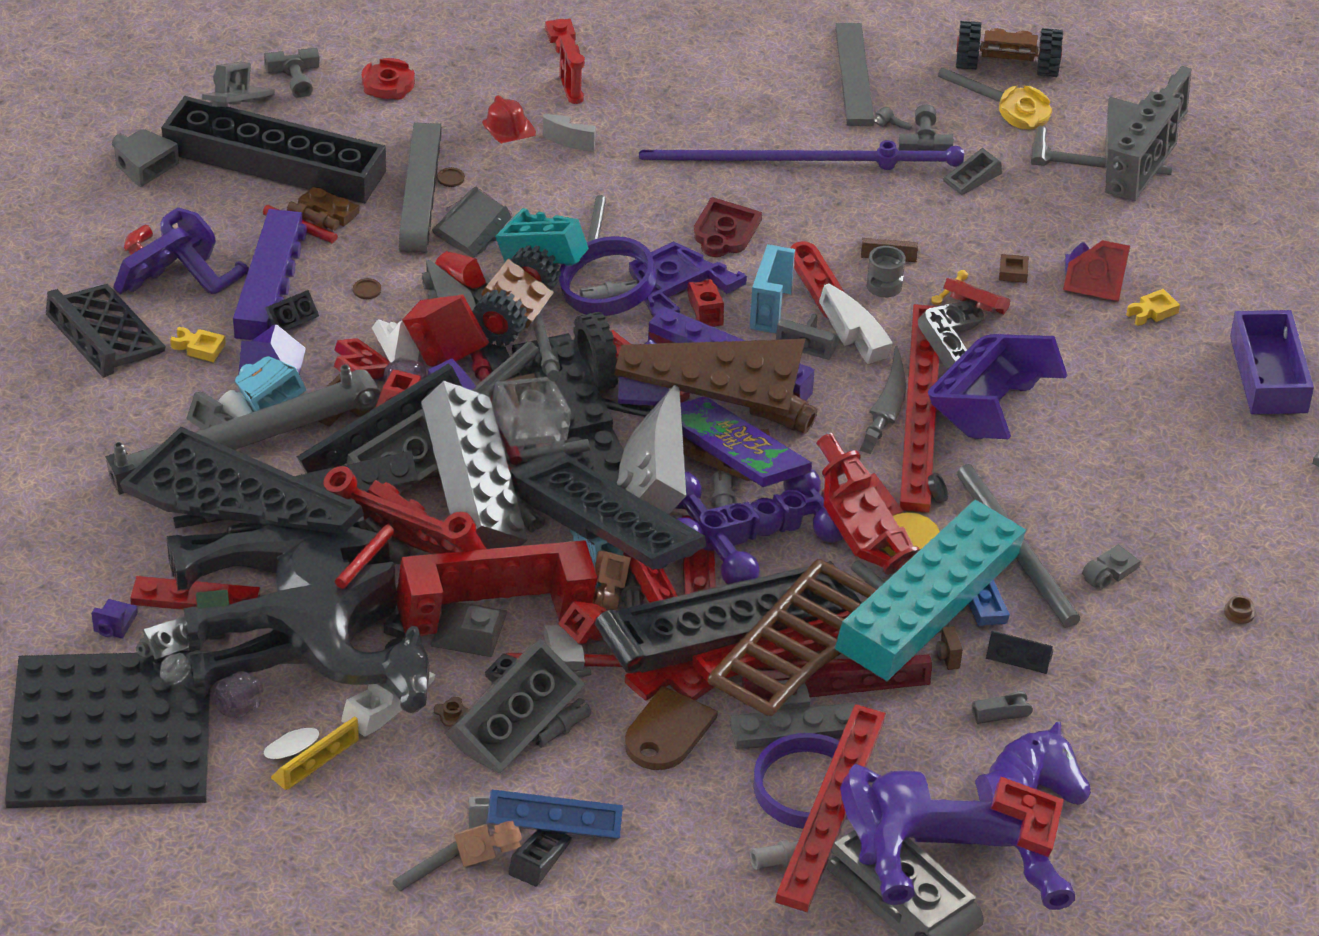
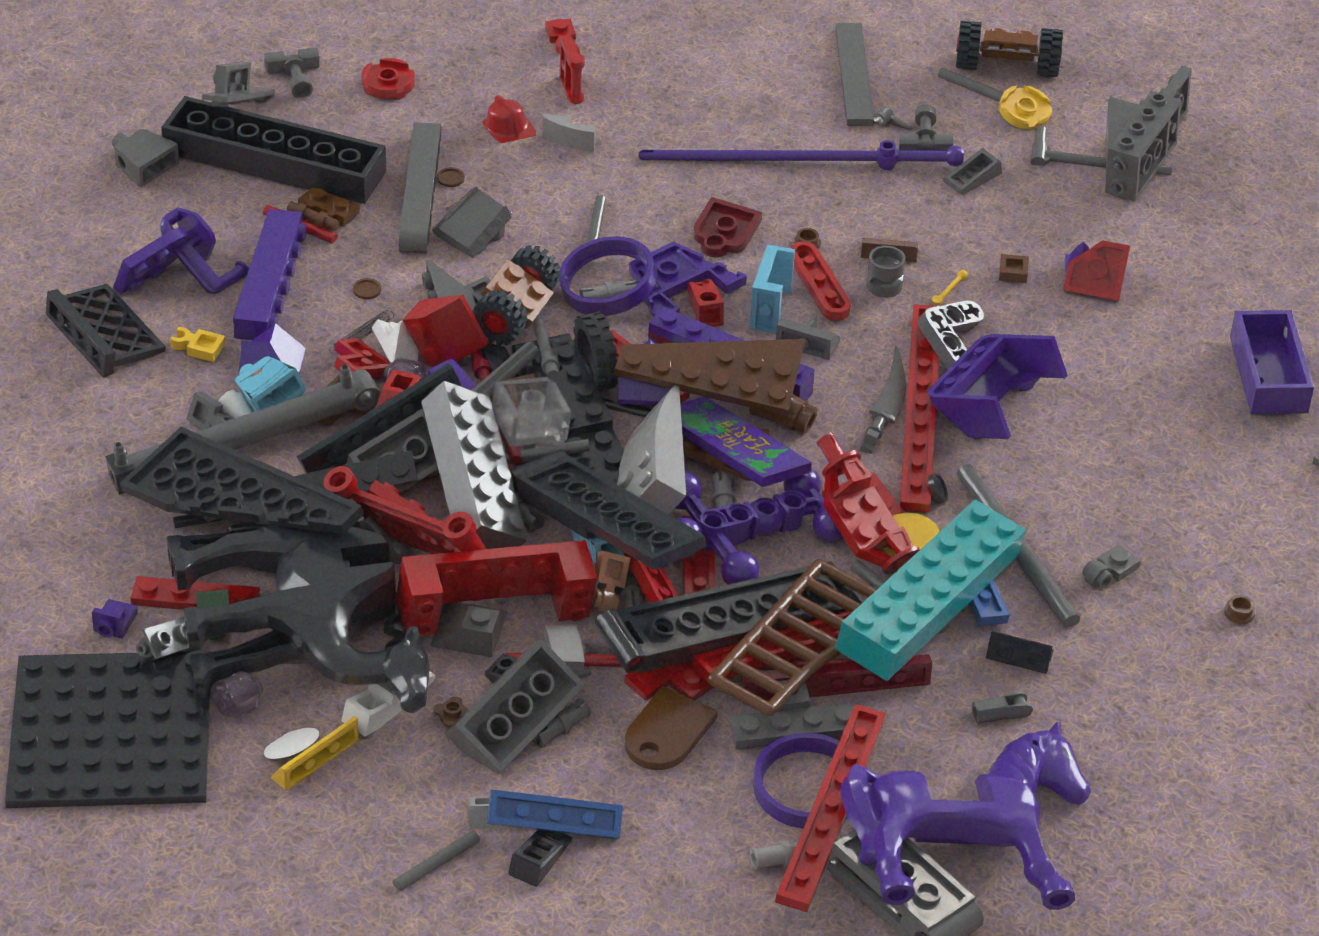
red arm [124,224,153,255] -> none
clear plate [160,653,191,684] -> none
black slope [265,290,319,331] -> none
red bar [335,525,394,589] -> none
red brick [435,251,486,288] -> none
nougat plate [454,820,522,867] -> none
teal wedge [495,208,589,266] -> none
red leg [558,601,607,644] -> none
white slope [819,284,893,364] -> none
reddish brown plate [936,626,963,670] -> none
red plate [943,278,1011,315] -> none
red plate [991,777,1064,857] -> none
yellow plate [1126,289,1180,326] -> none
none -> black piece [329,310,394,354]
none -> reddish brown plate [794,228,821,248]

